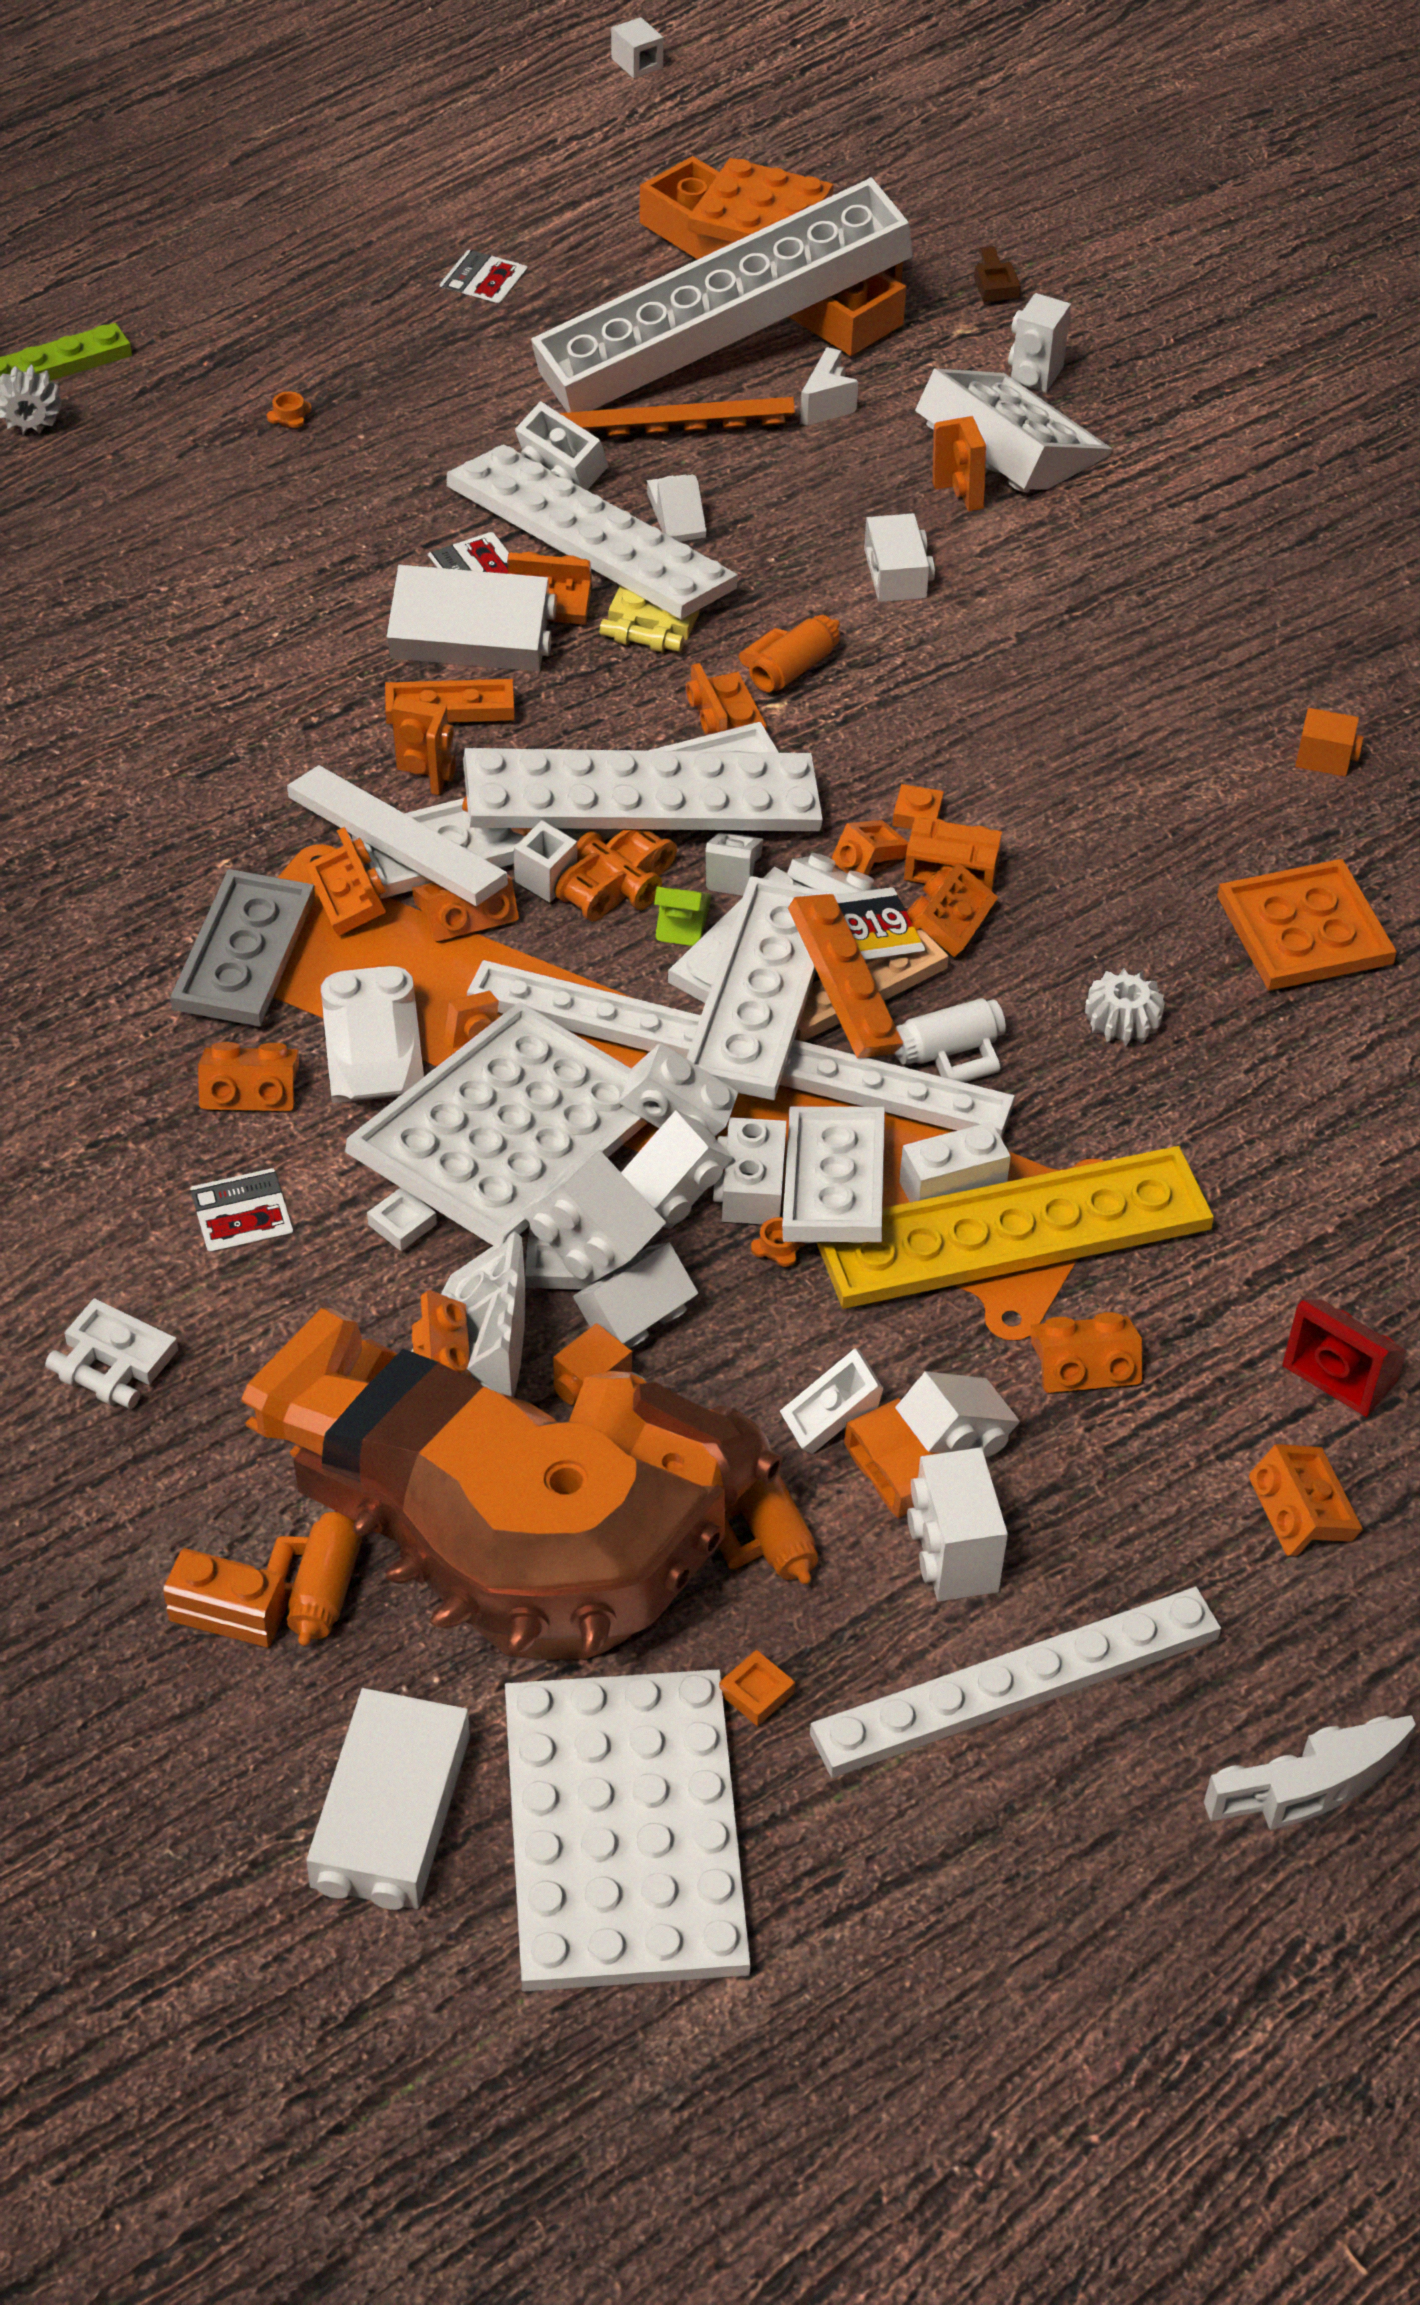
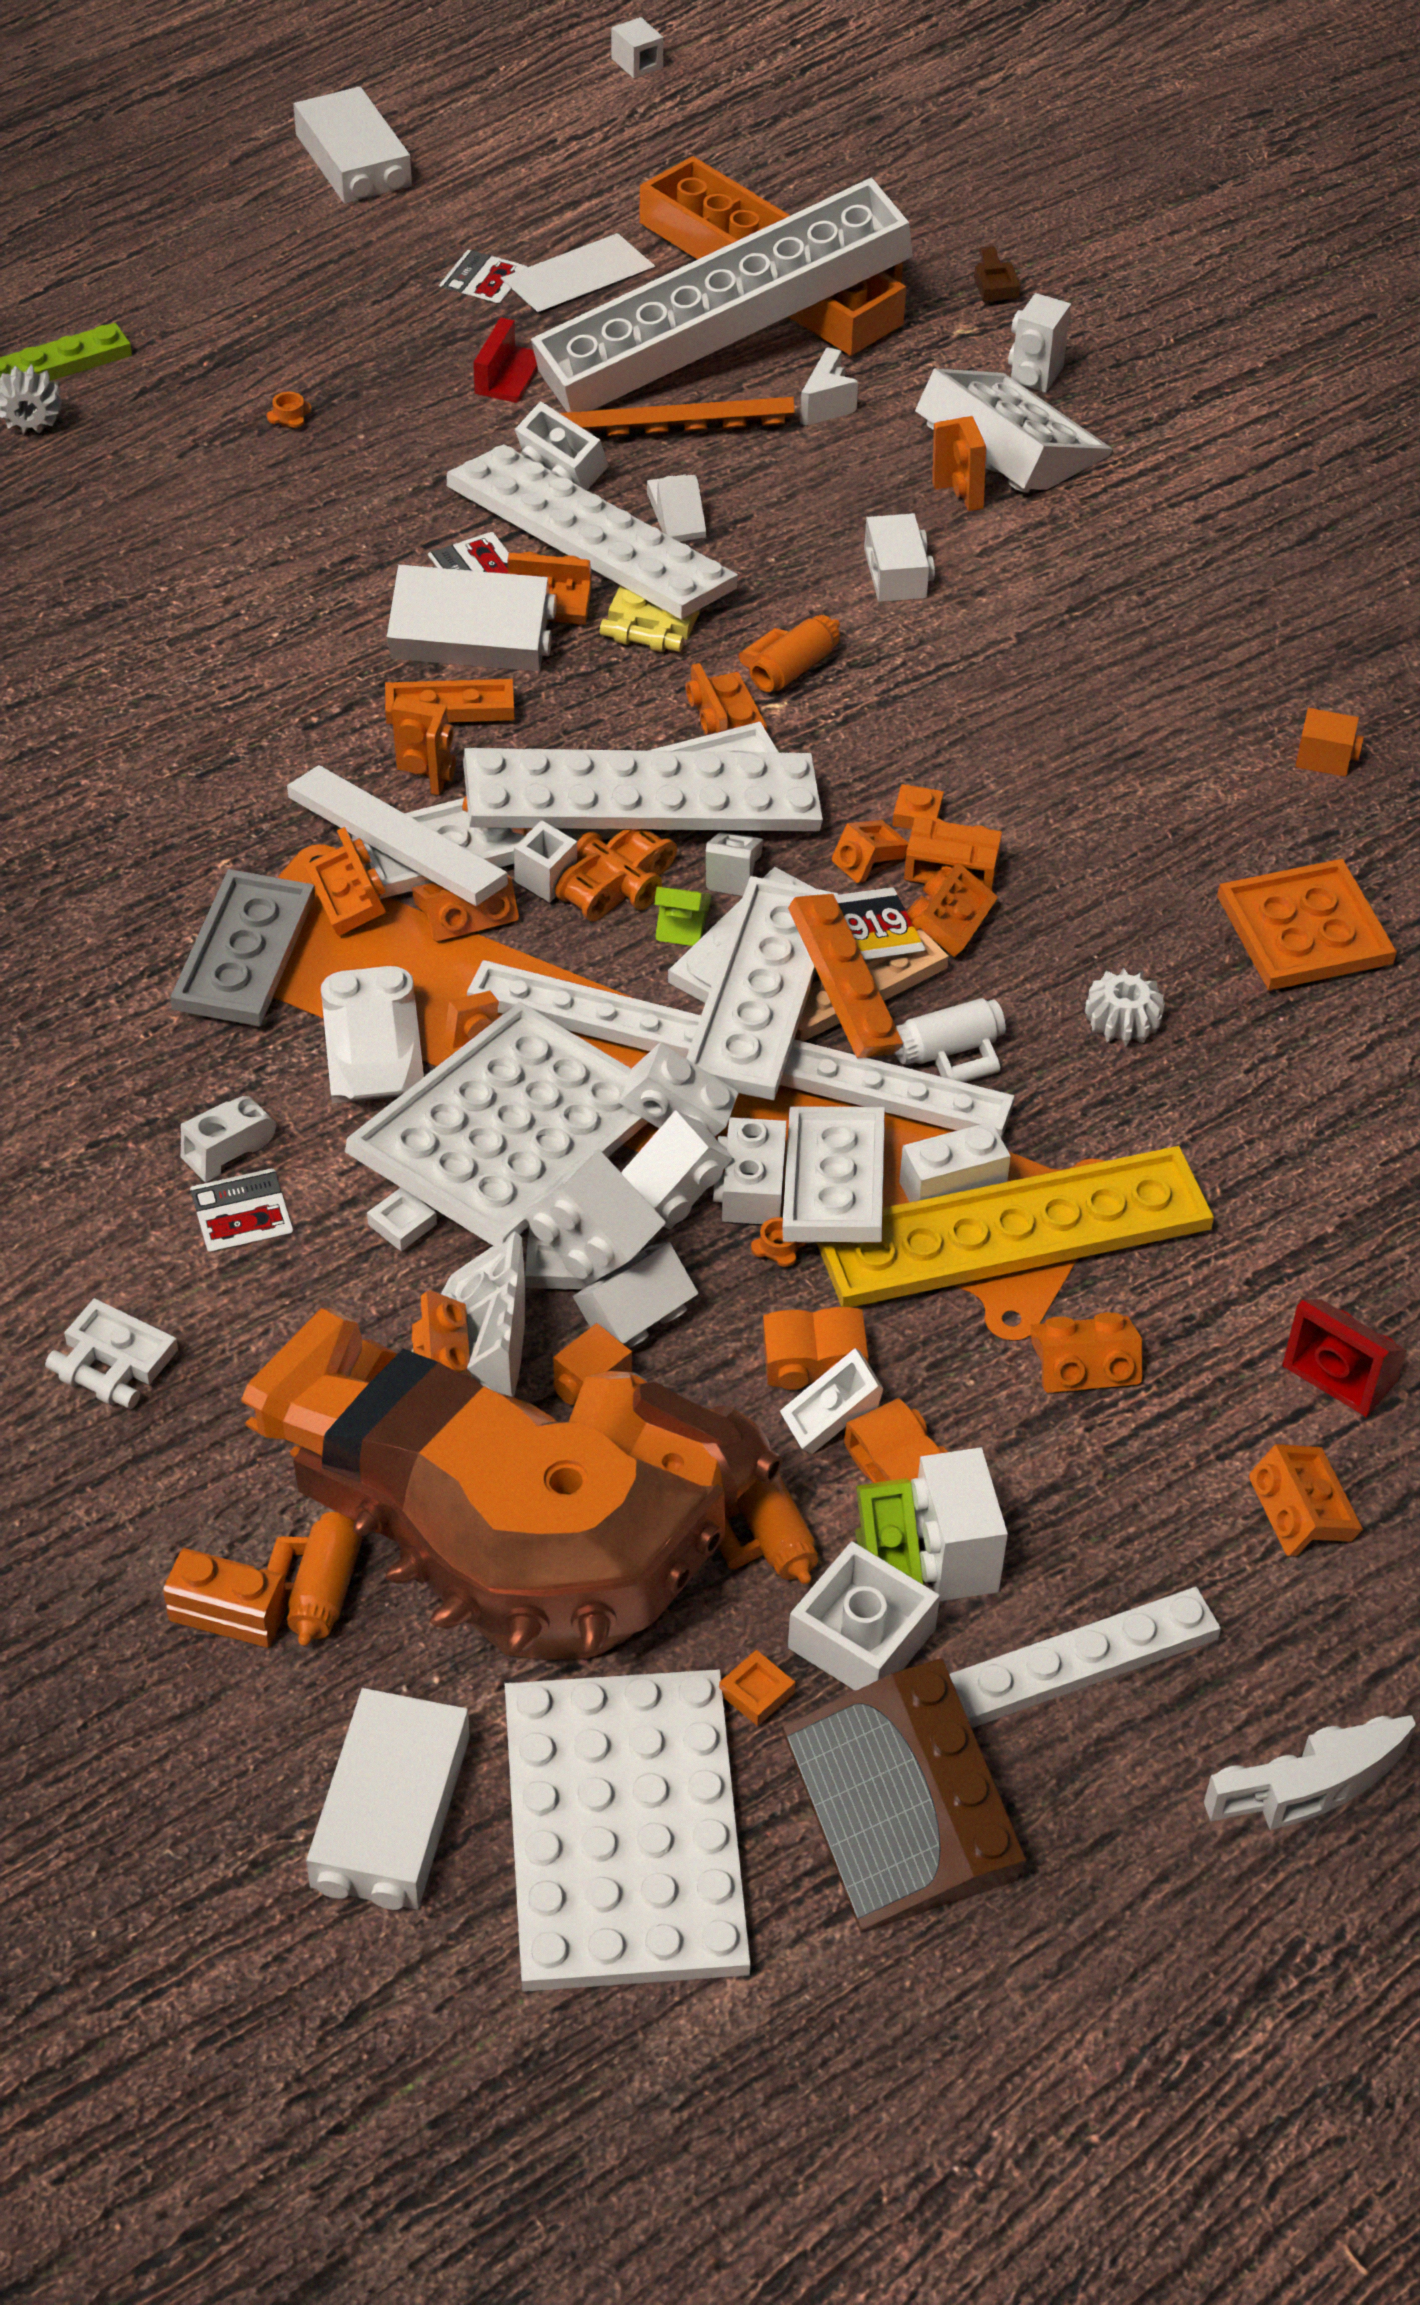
orange bracket [198,1042,299,1111] -> none
orange plate [687,158,834,243] -> none
white plate [787,853,879,895] -> none
white brick [895,1371,1020,1457] -> none
none -> white leg [181,1096,276,1183]
none -> white brick [293,87,412,204]
none -> red panel [473,317,538,403]
none -> white sticker [501,233,656,312]
none -> orange brick [763,1307,868,1390]
none -> slope [782,1658,1026,1933]
none -> white brick [788,1541,940,1691]
none -> lime slope [855,1478,923,1584]

